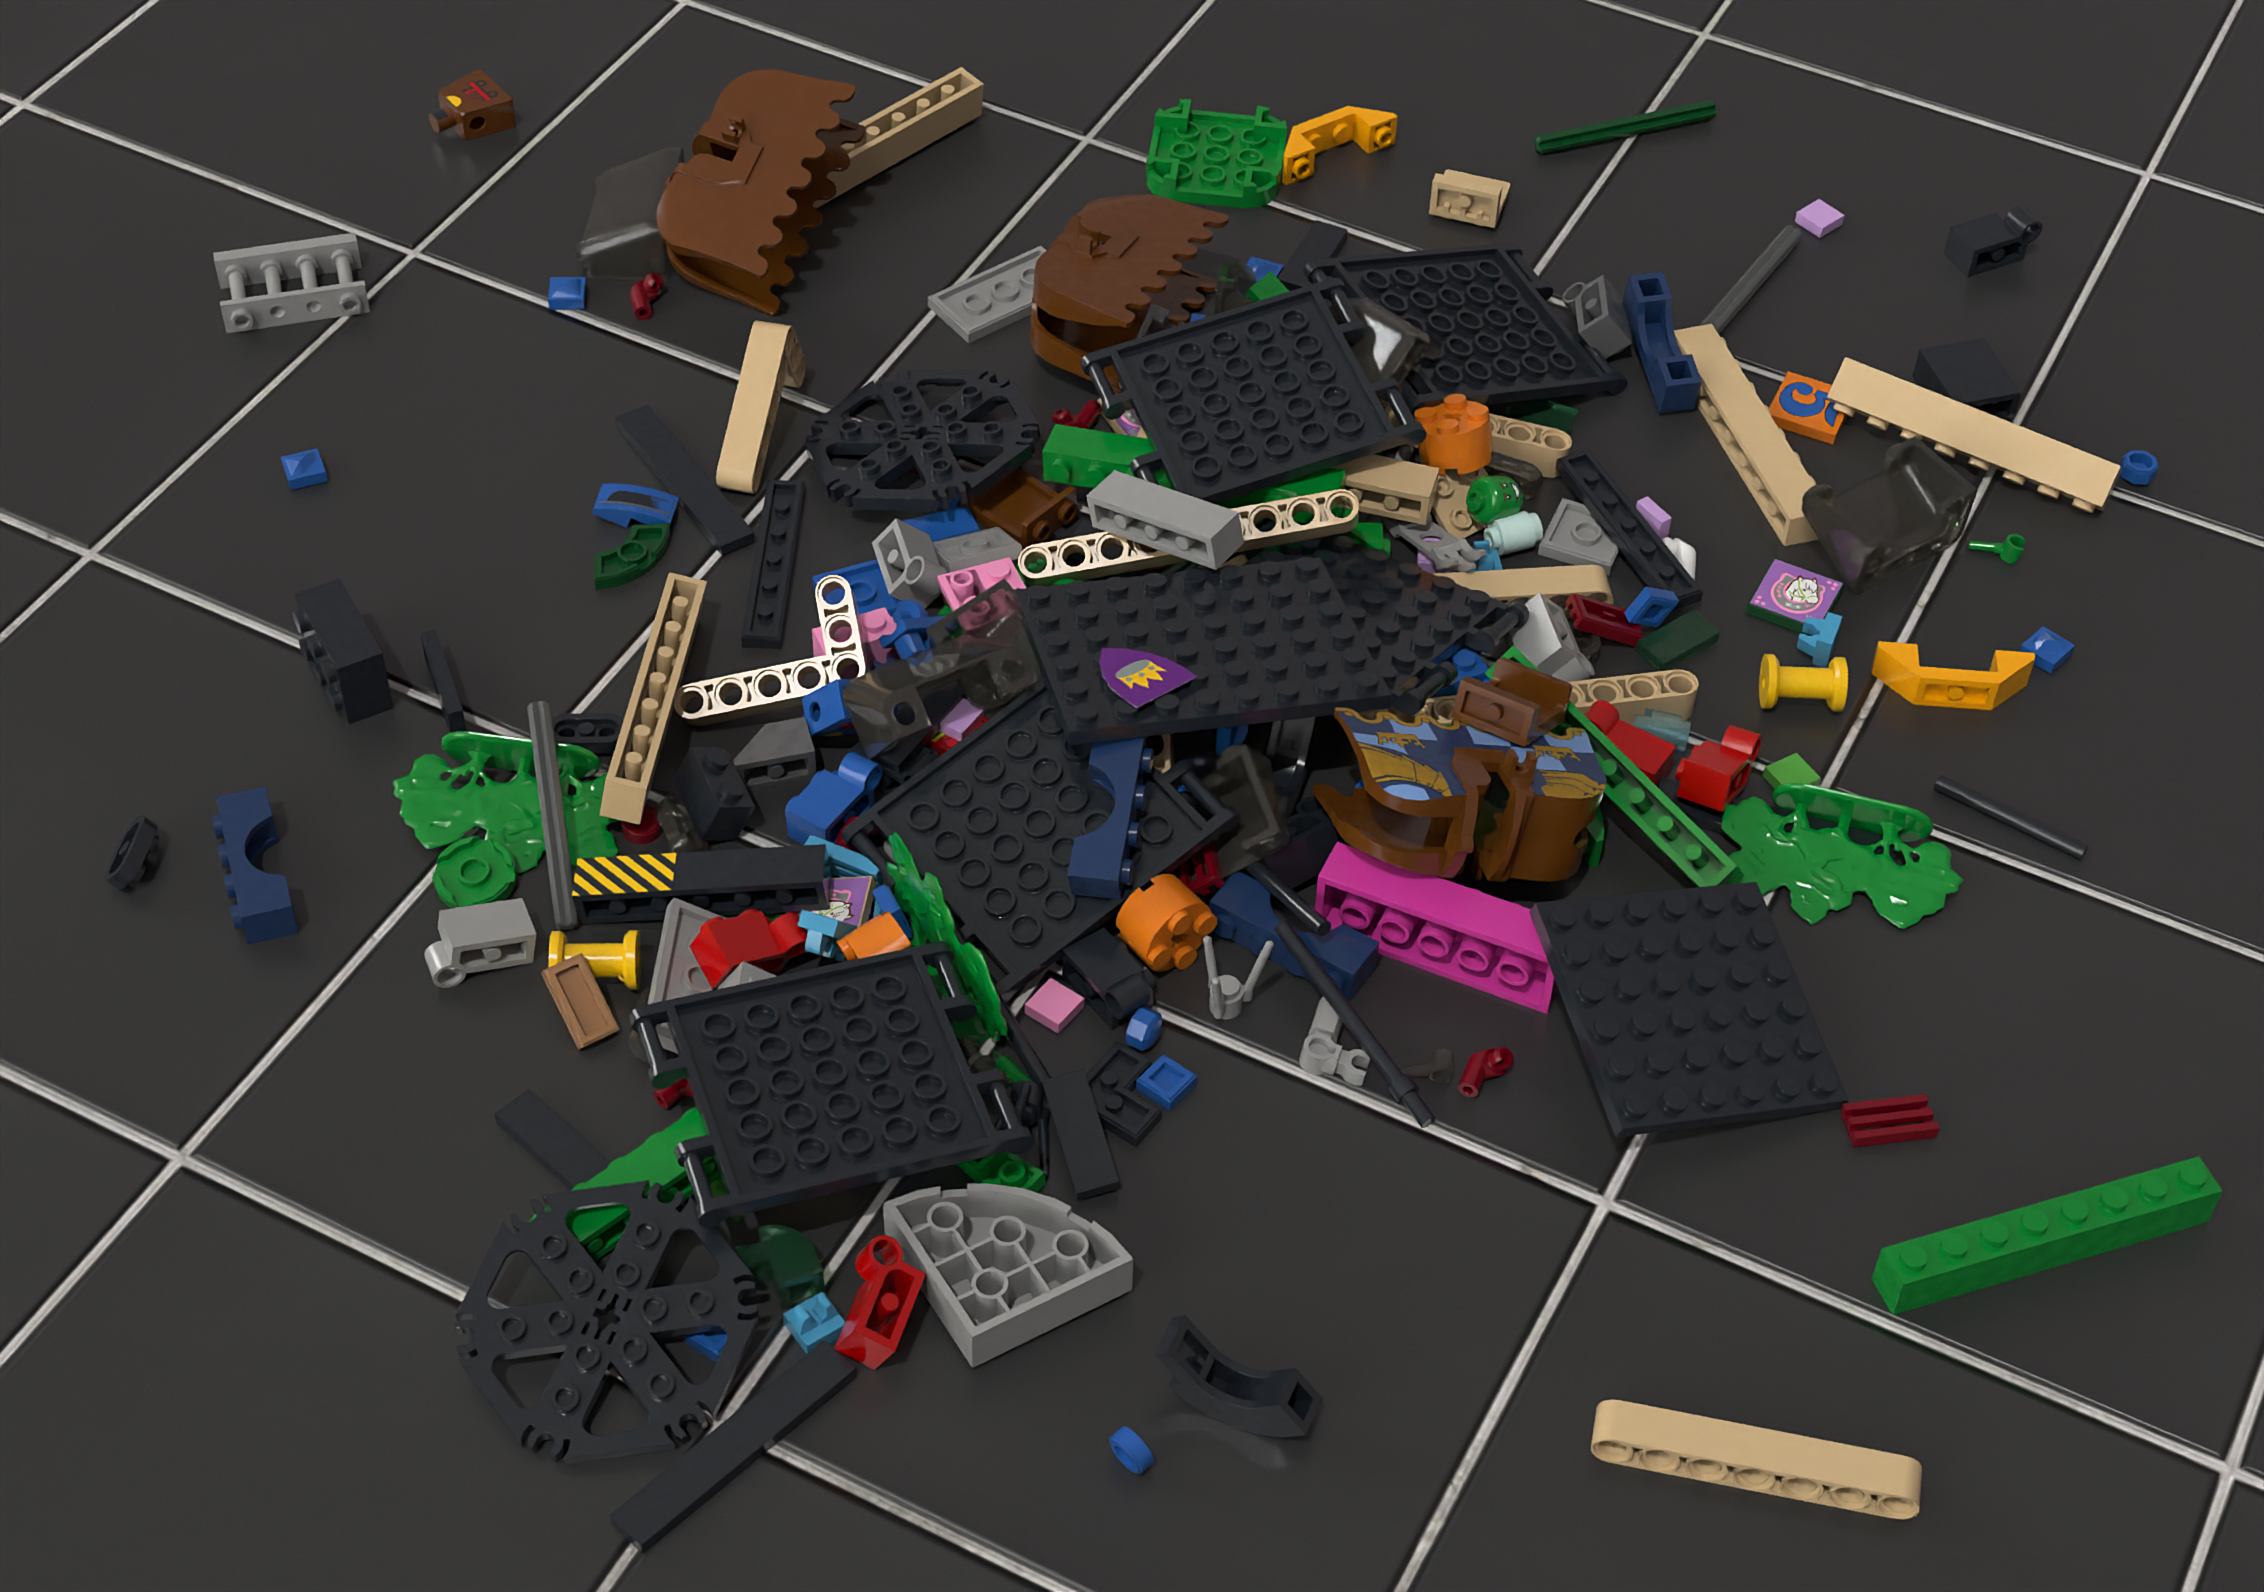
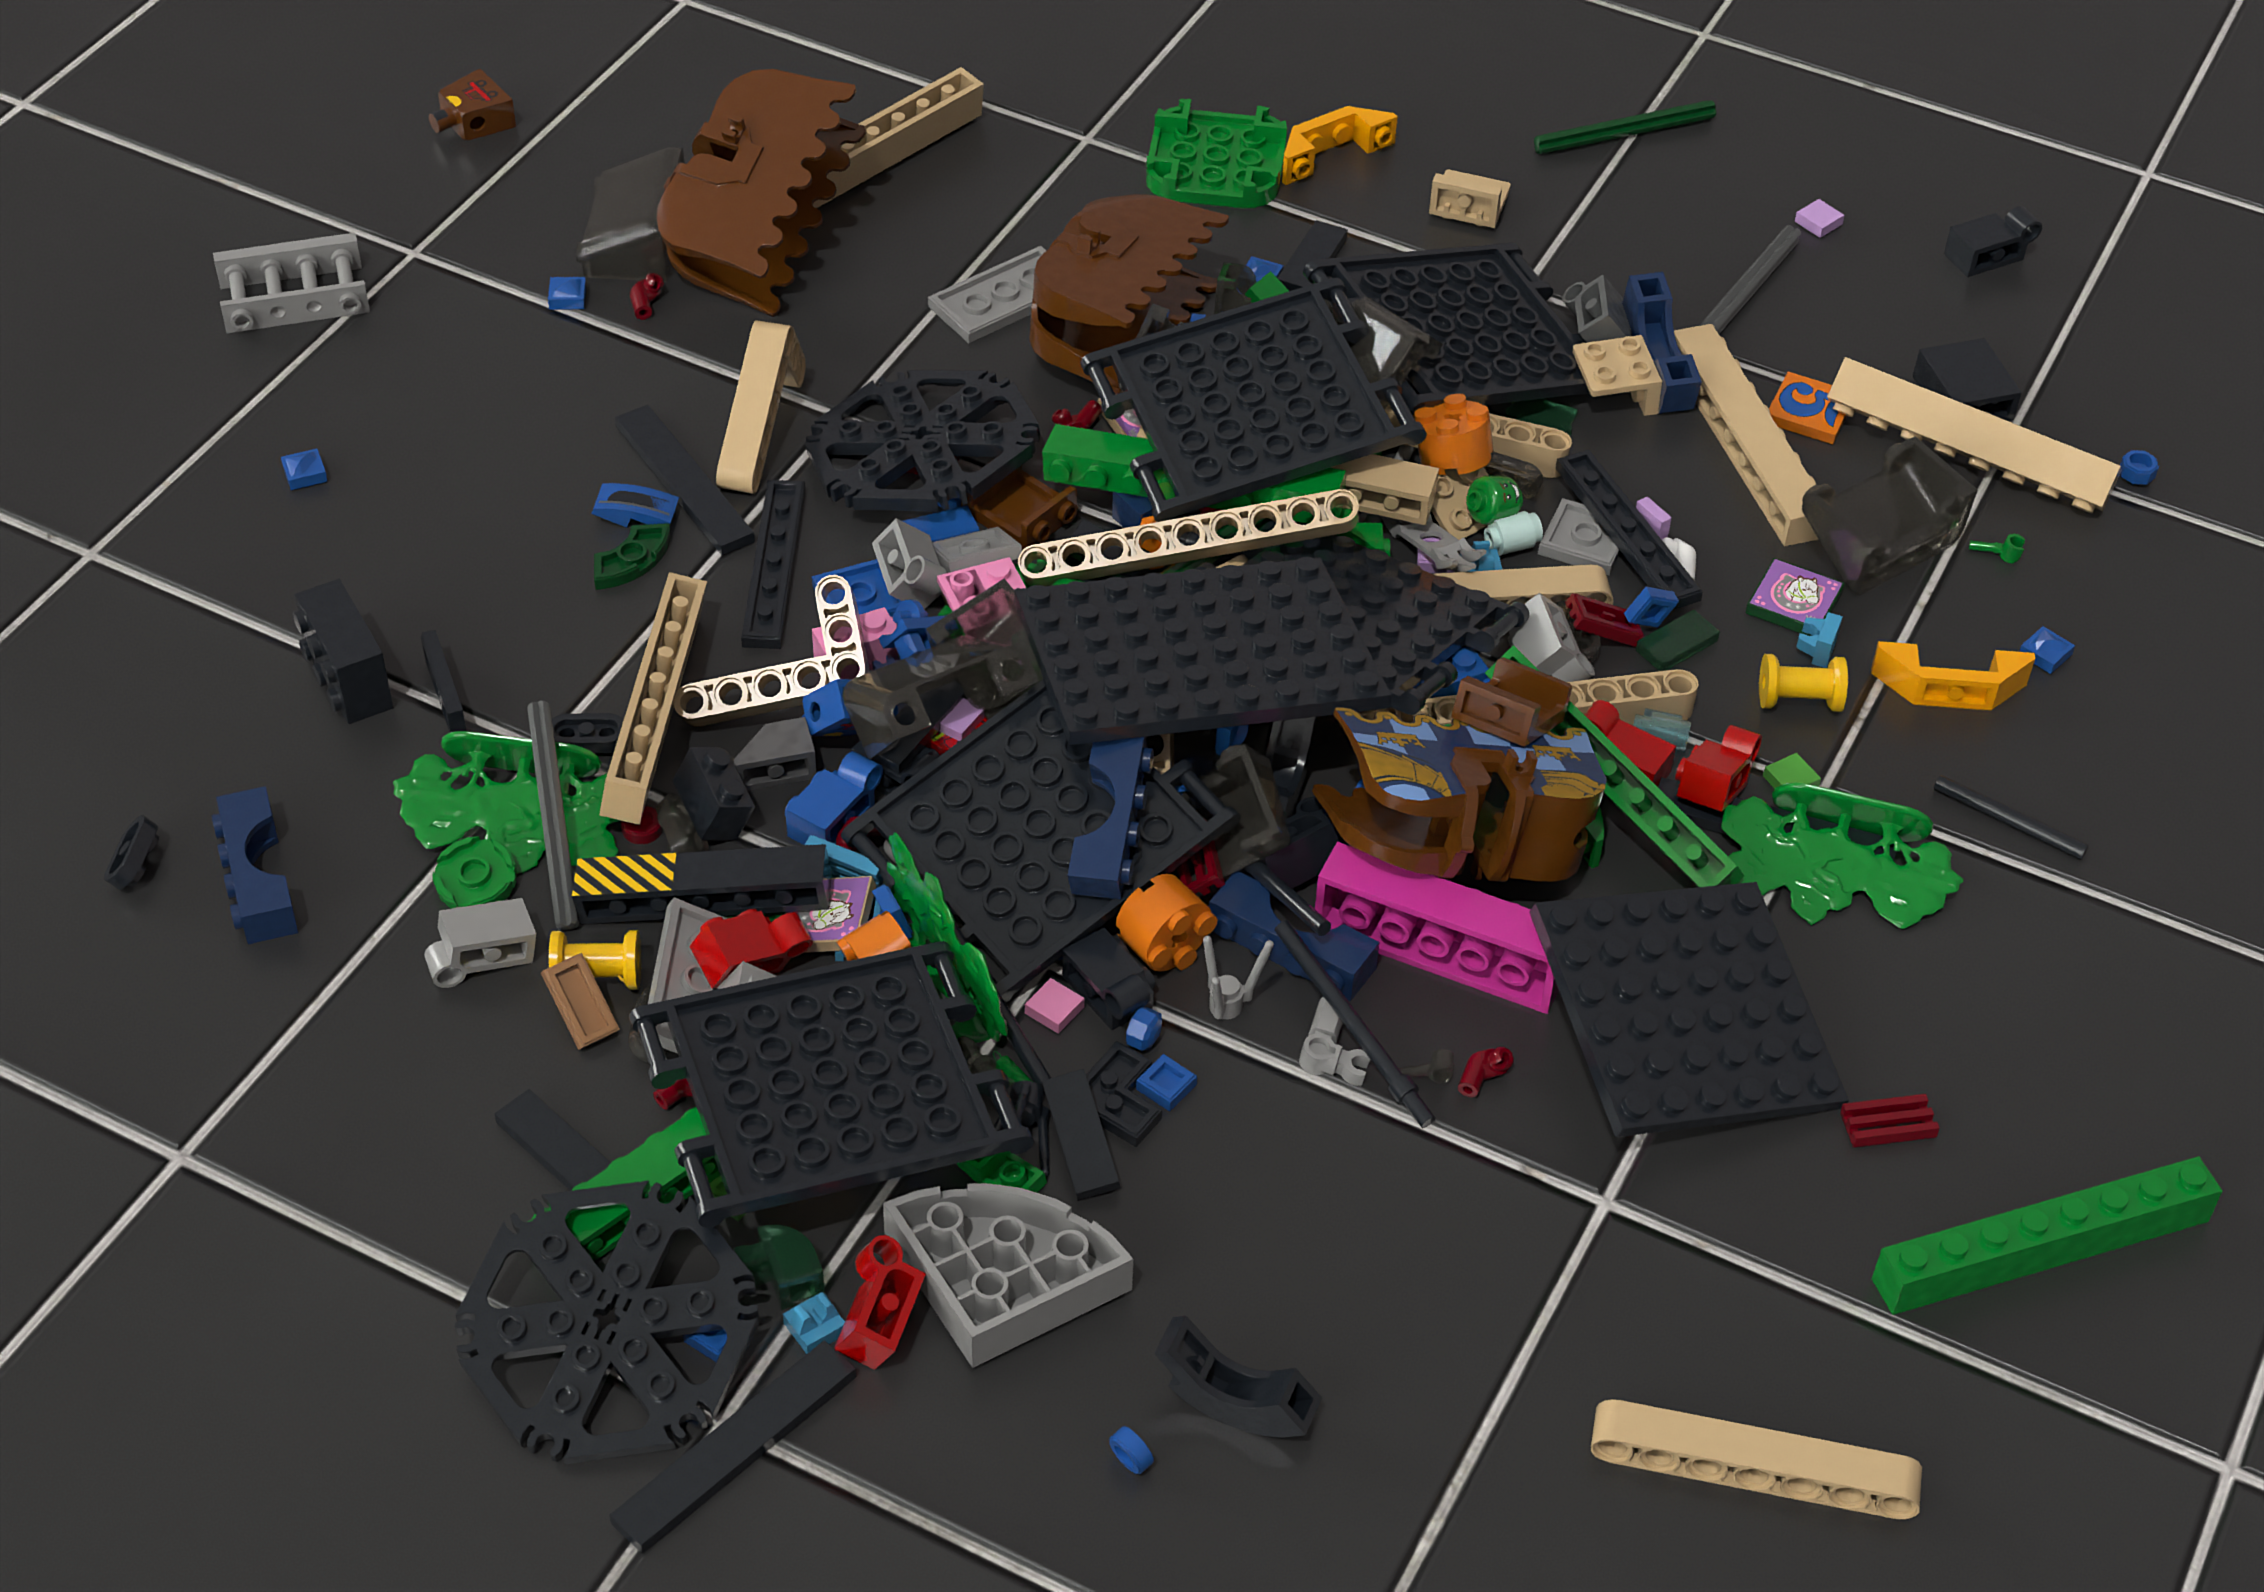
dark azure tile [797,910,857,958] -> none
light grey brick [1086,470,1244,570] -> none
dark purple sticker [1100,648,1197,708] -> none
none -> tan bracket [1573,335,1662,416]

